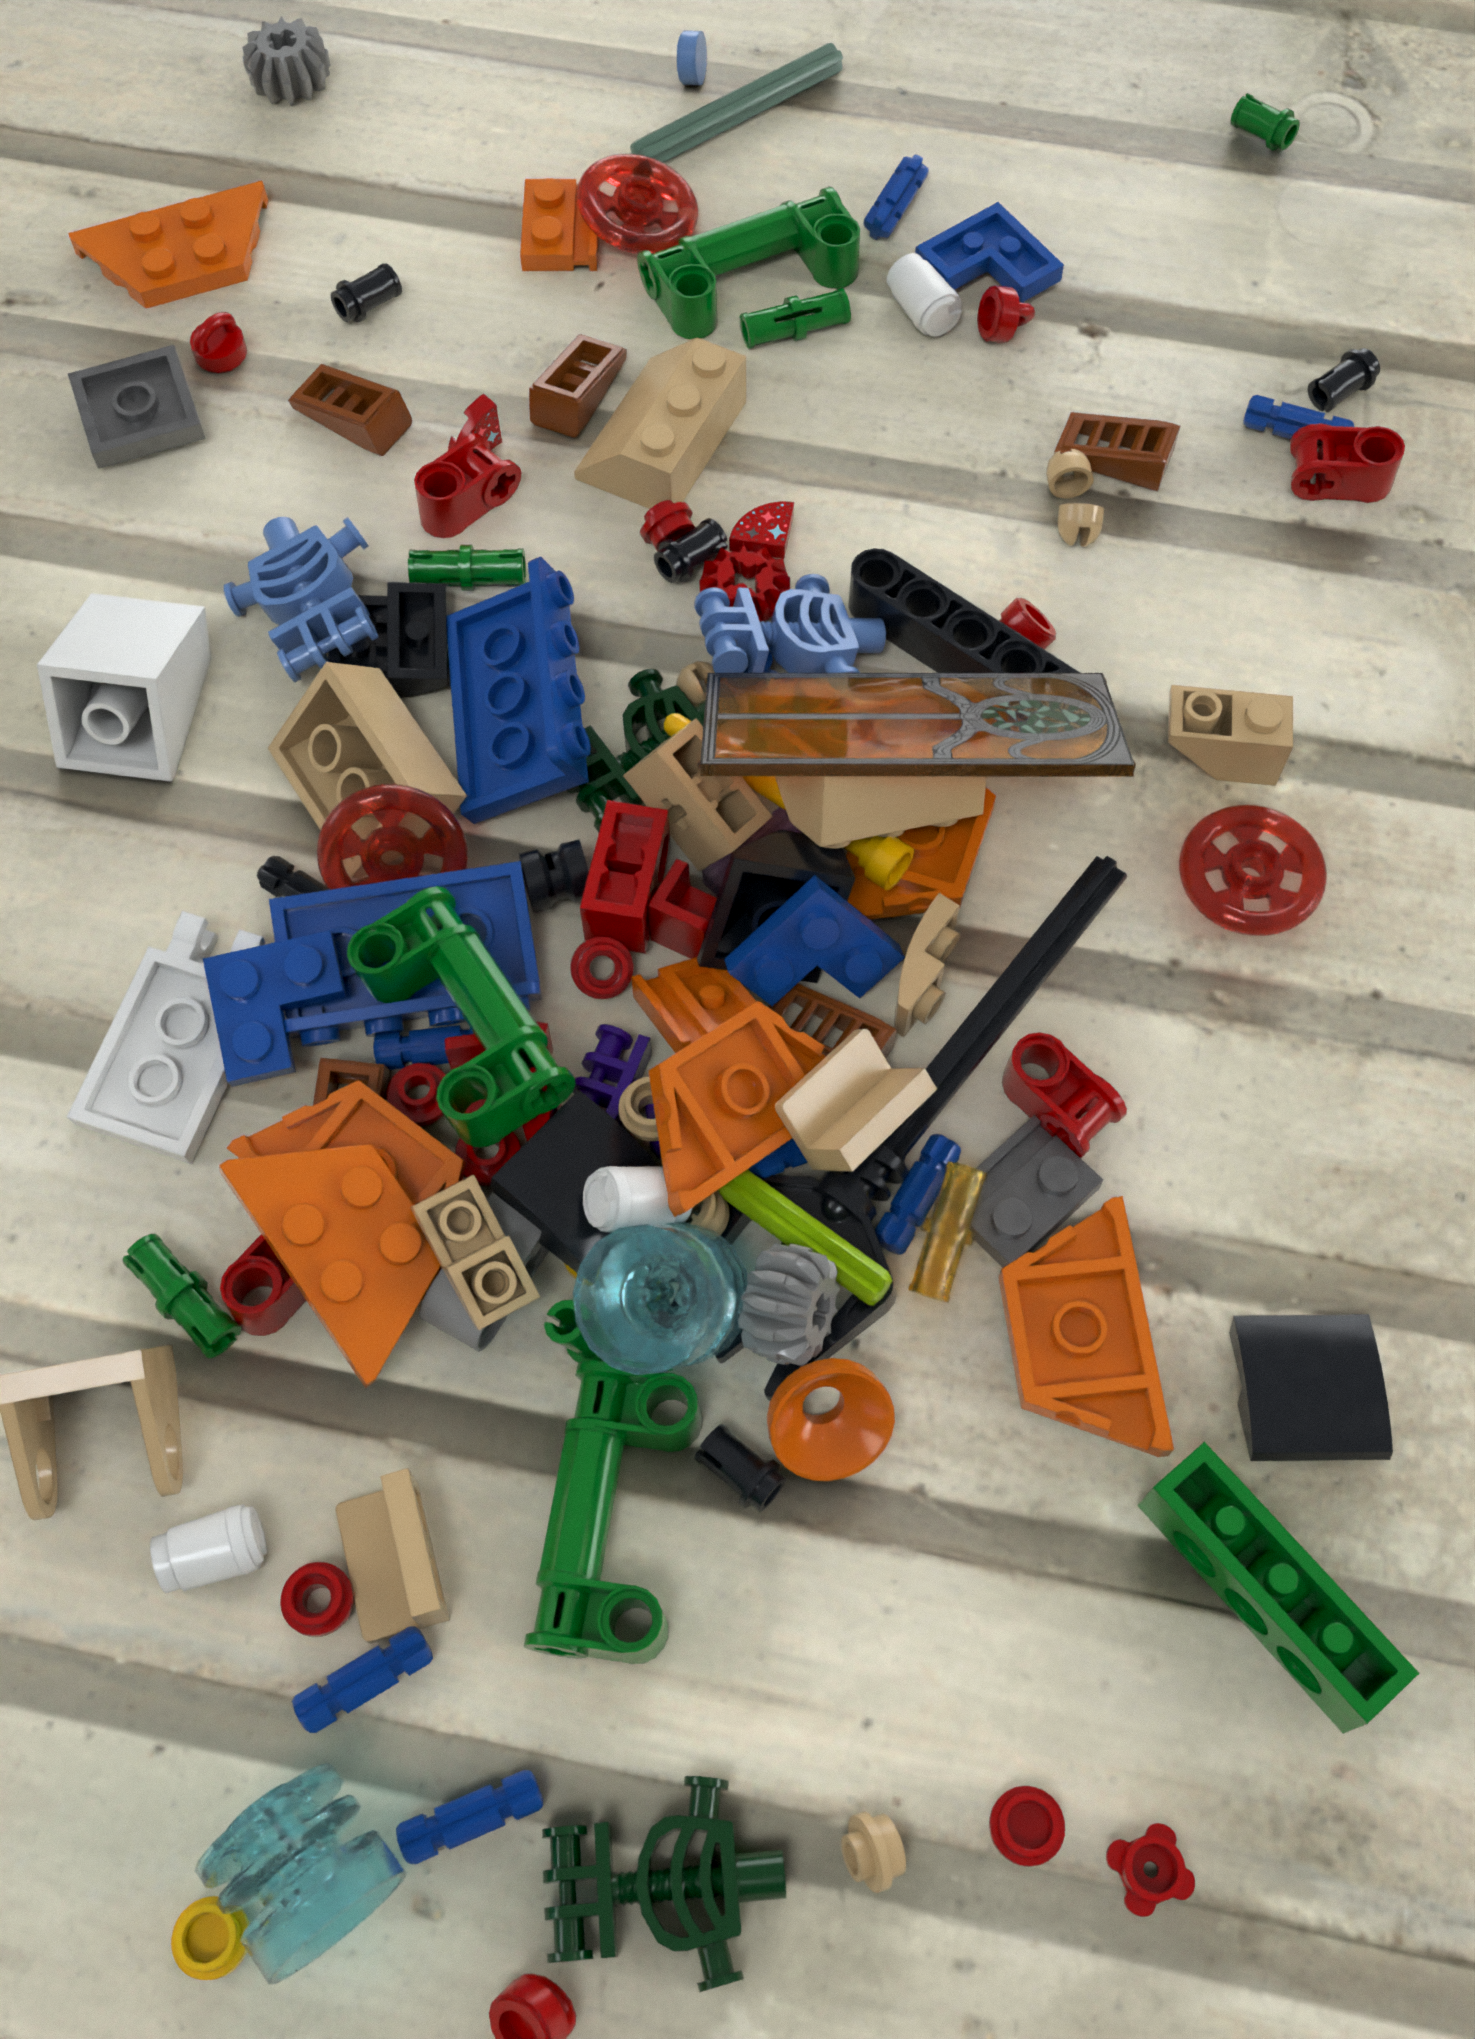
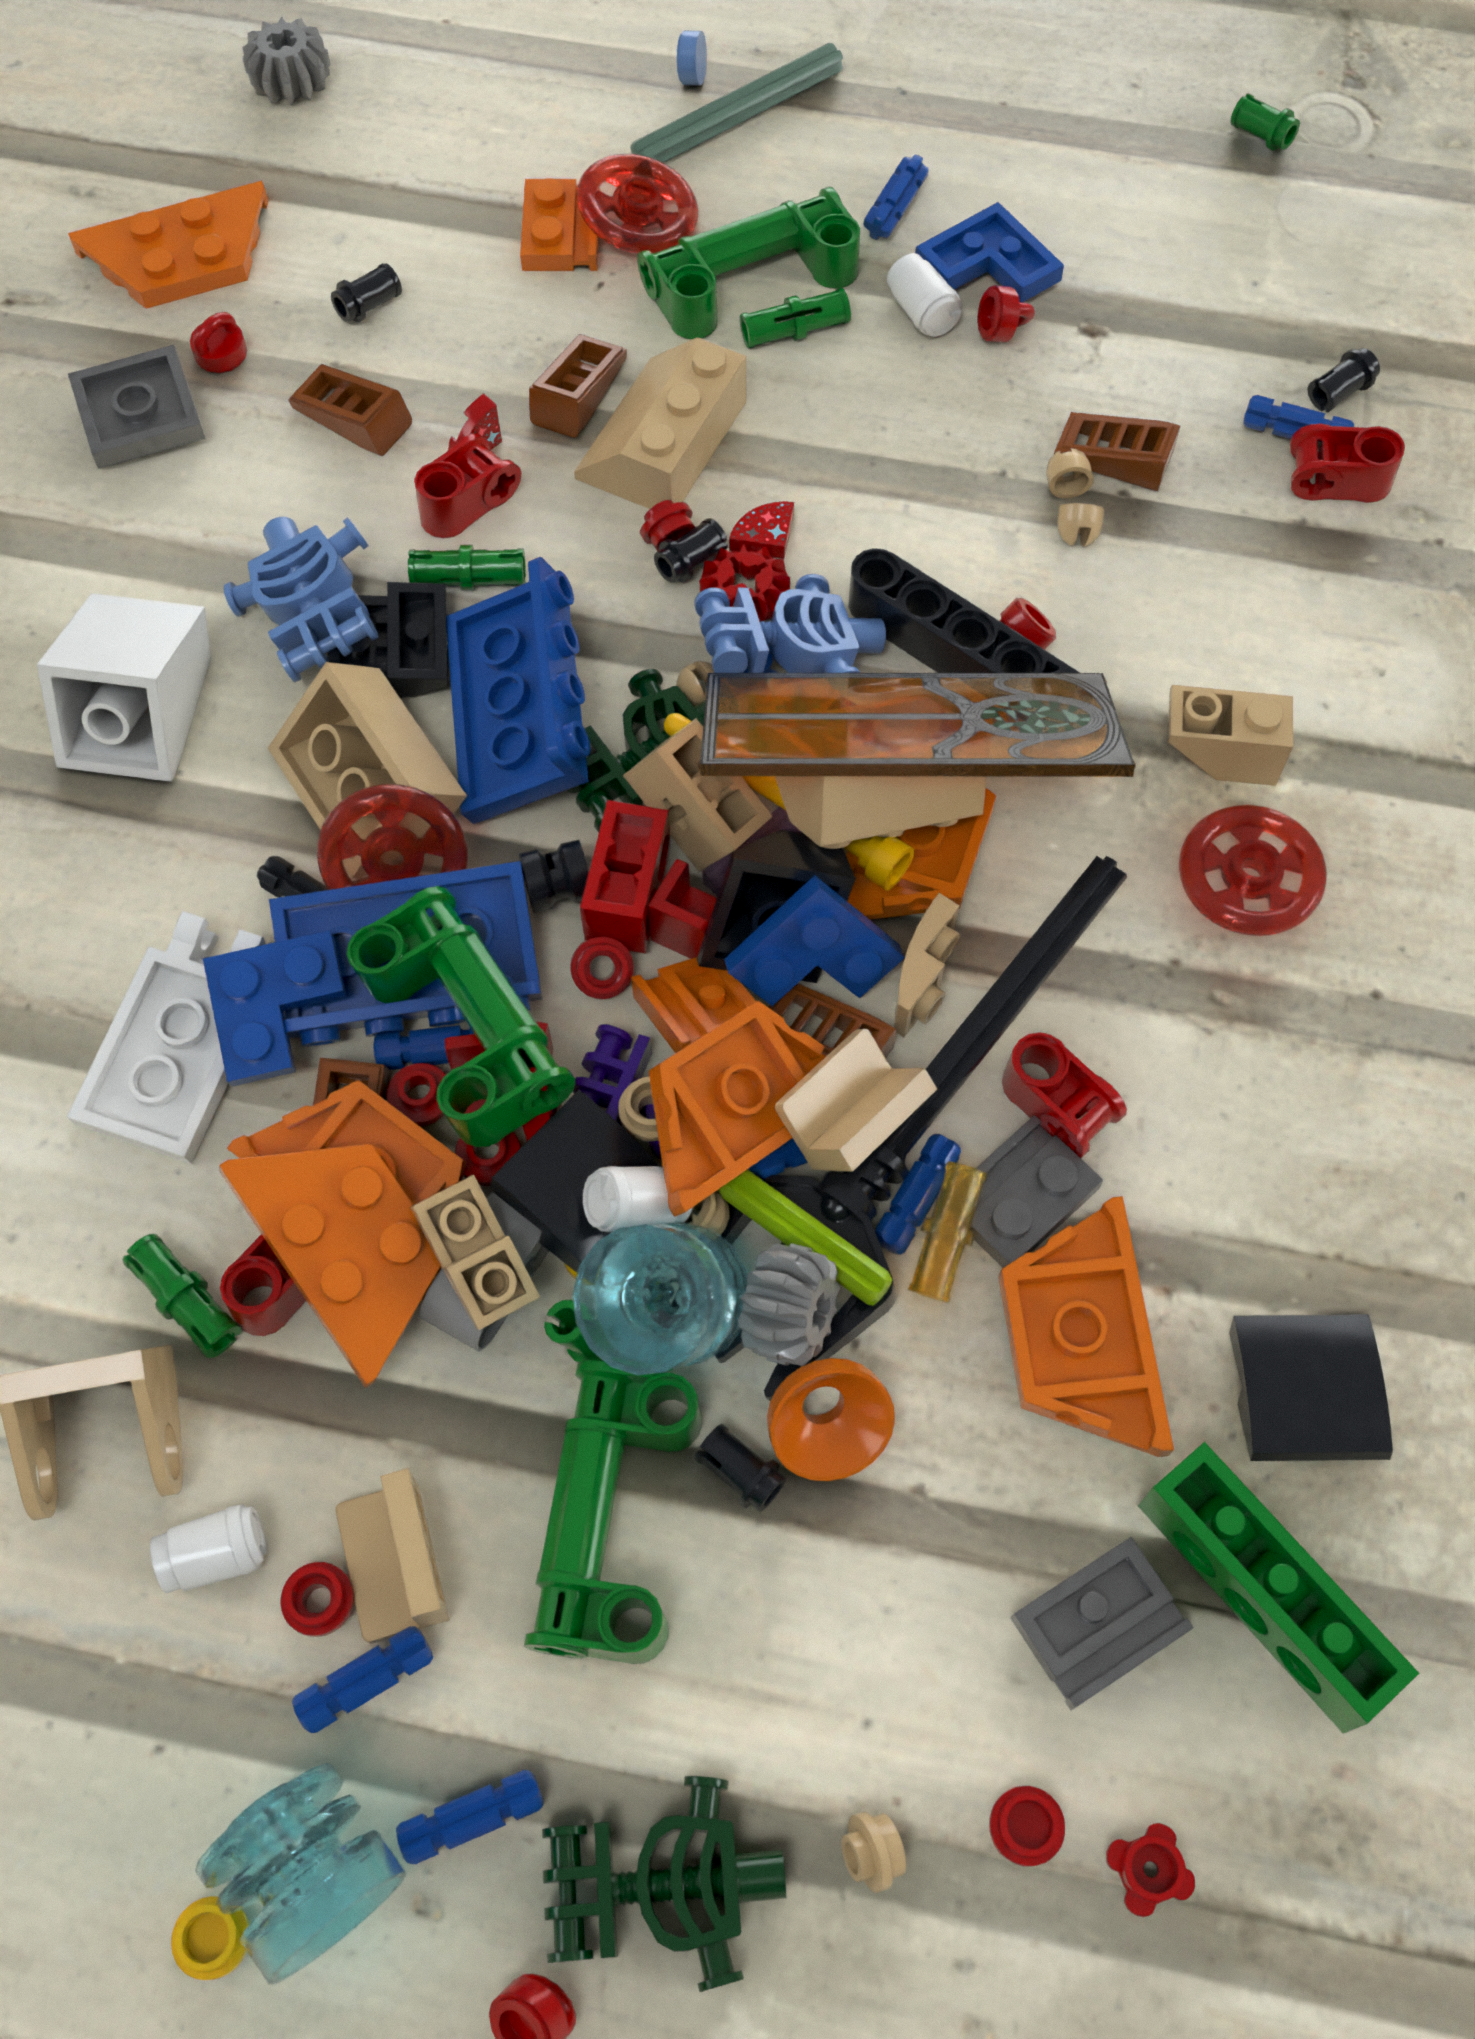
none -> flat silver plate [1010,1537,1194,1711]

